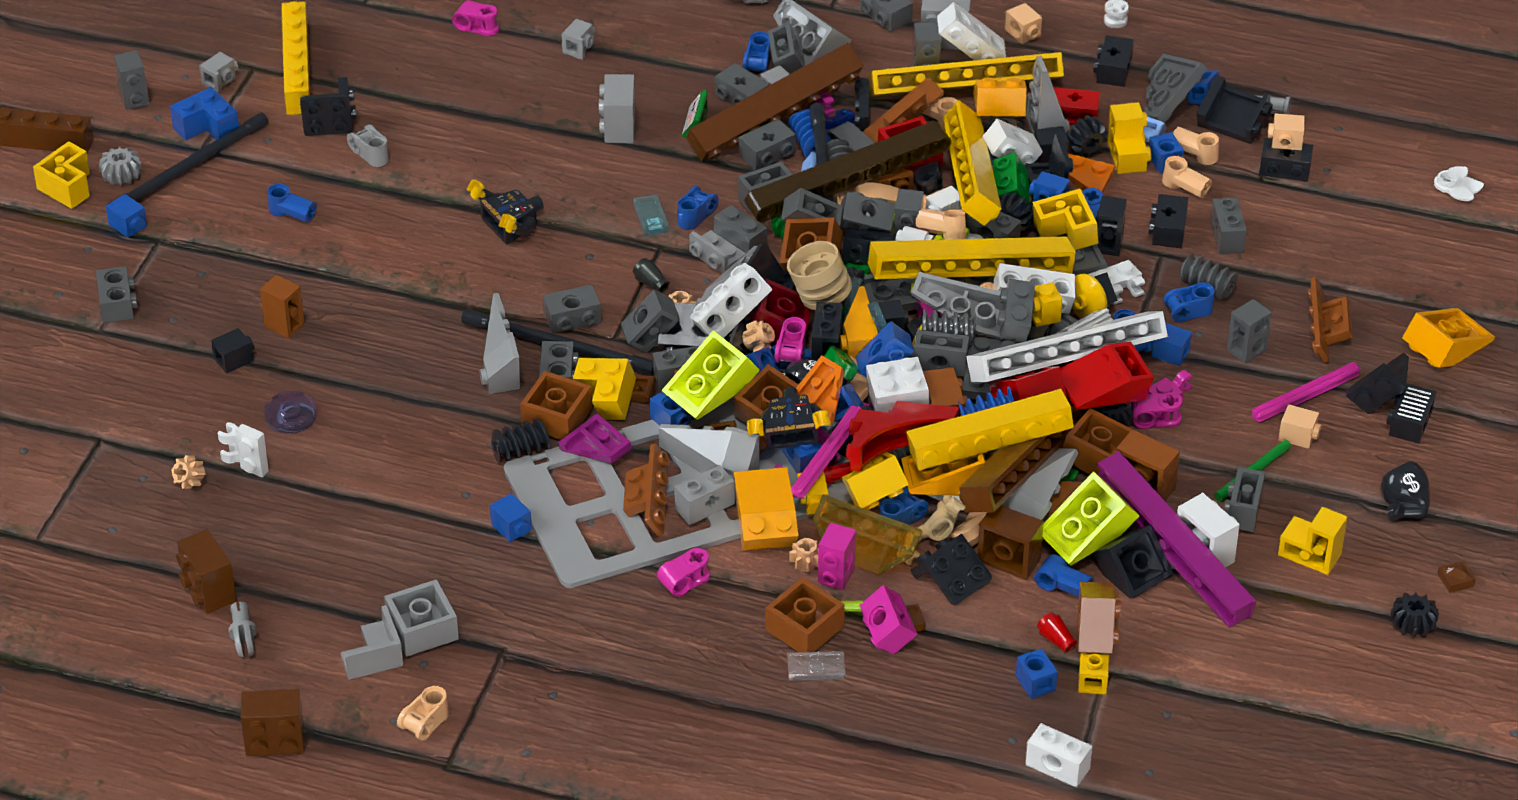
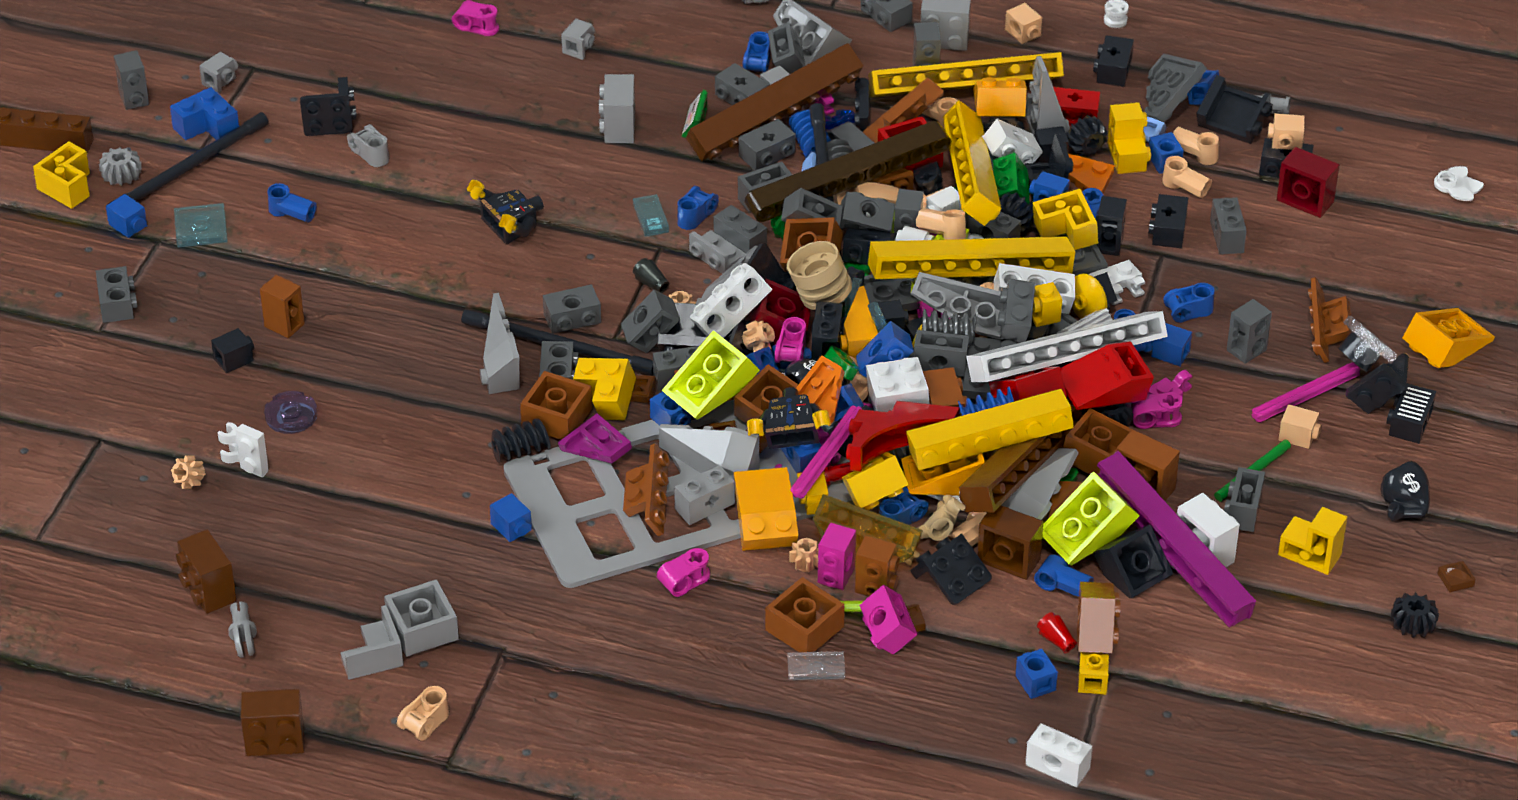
yellow brick [282,2,310,115] -> none
white brick [937,2,1006,61] -> none
dark grey piece [1180,253,1238,300] -> none
none -> clear light blue tile [174,203,228,248]
none -> dark orange brick [855,536,900,596]
none -> dark red brick [1276,147,1340,218]
none -> clear piece [1338,316,1397,372]

